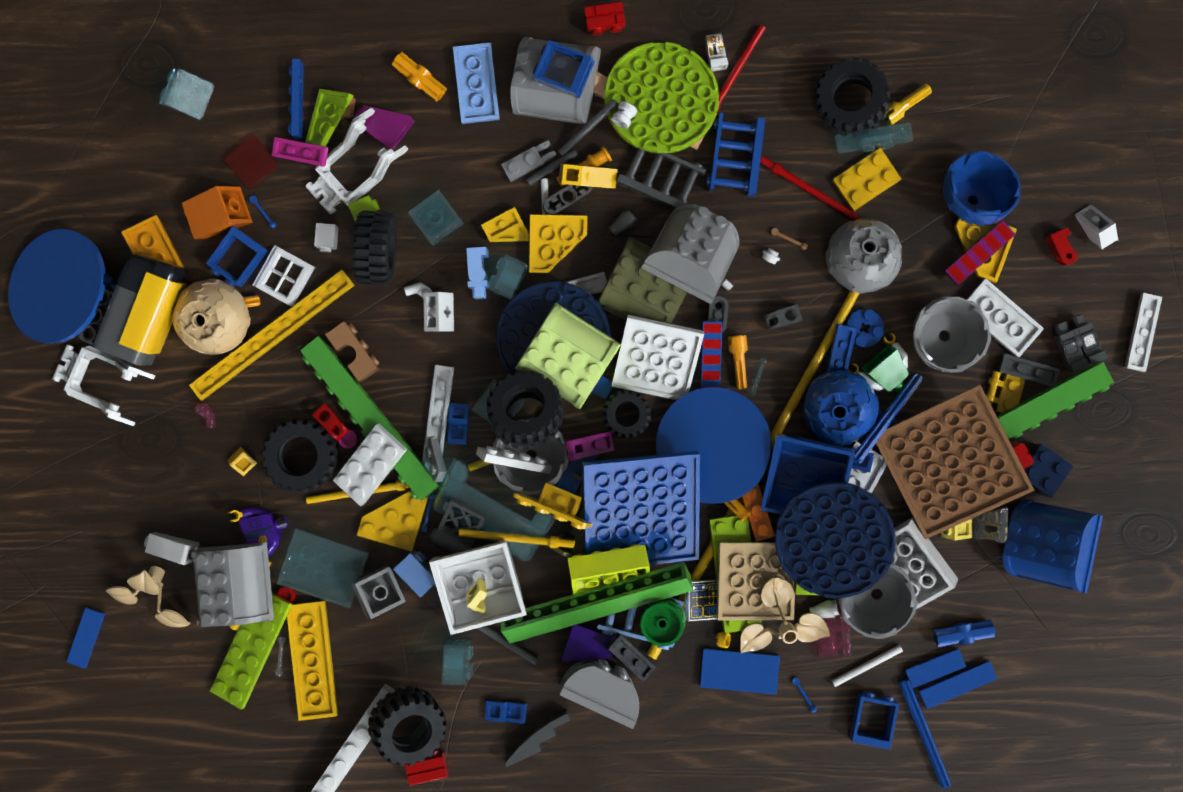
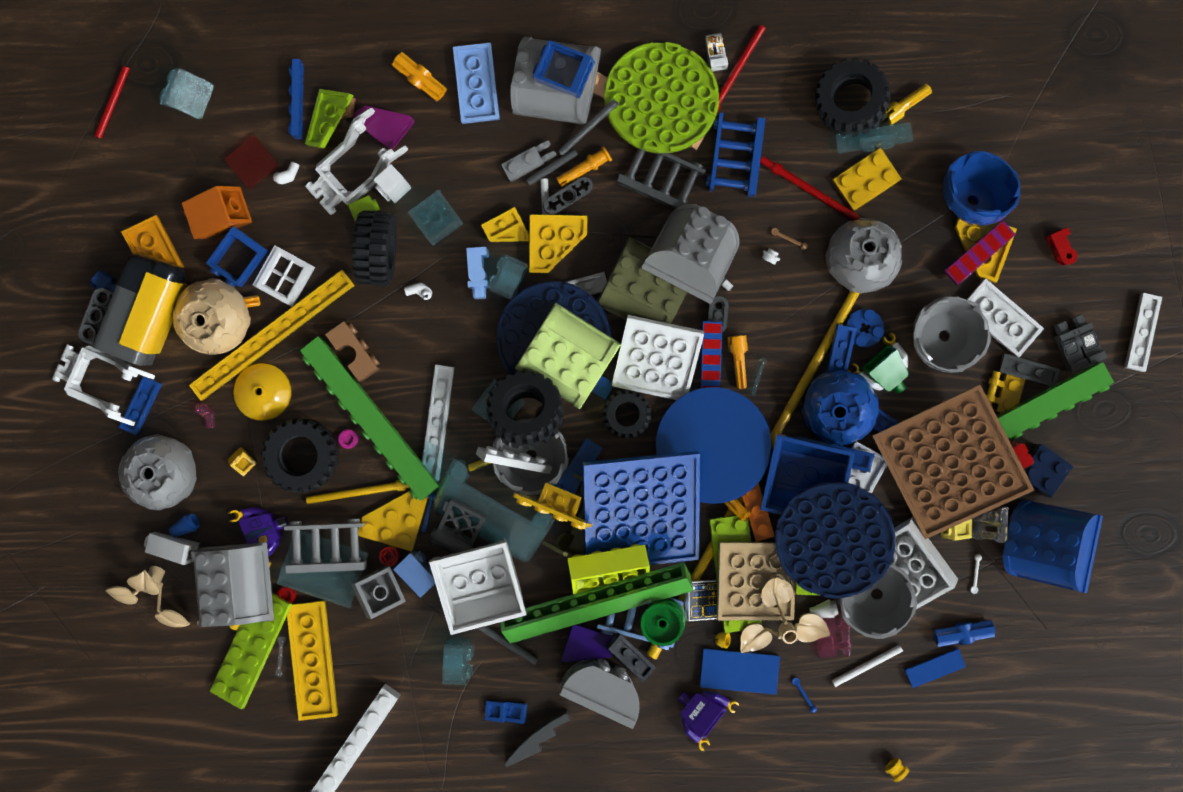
blue tile [8,229,105,344] -> none
blue tile [66,607,106,669] -> none
blue hinge [249,195,277,228] -> none
dark pink plate [272,137,328,167] -> none
red leg [312,403,349,441] -> none
white brick [314,223,339,252] -> none
white plate [333,423,407,506] -> none
black tyre [368,686,447,766] -> none
red brick [405,749,449,786] -> none
white brick [424,292,454,332] -> none
light grey plate [425,439,447,482] -> none
blue slope [447,403,469,445] -> none
yellow bar [459,529,575,549] -> none
light yellow bracket [466,578,487,613] -> none
yellow slope [559,163,618,188] -> none
magenta plate [564,432,614,461] -> none
red brick [584,1,626,36] -> none
dark grey cone [609,209,638,236] -> none
white wheel [611,101,637,129] -> none
dark grey leg [764,304,803,330] -> none
blue window [849,691,899,750] -> none
blue axle [854,373,922,463] -> none
blue axle [899,679,951,789] -> none
blue tile [918,660,998,709] -> none
white slope [1075,204,1118,249] -> none
none -> red bar [94,66,130,139]
none -> light grey piece [118,434,197,510]
none -> blue tile [119,376,162,436]
none -> blue cone [169,514,200,537]
none -> yellow dish [233,363,291,421]
none -> white arm [273,162,300,184]
none -> light grey fence [284,519,367,573]
none -> white brick [374,164,411,203]
none -> red wheel [379,545,401,566]
none -> dark purple torso [678,691,739,751]
none -> yellow wheel [884,757,909,782]
none -> white hinge [970,554,982,594]

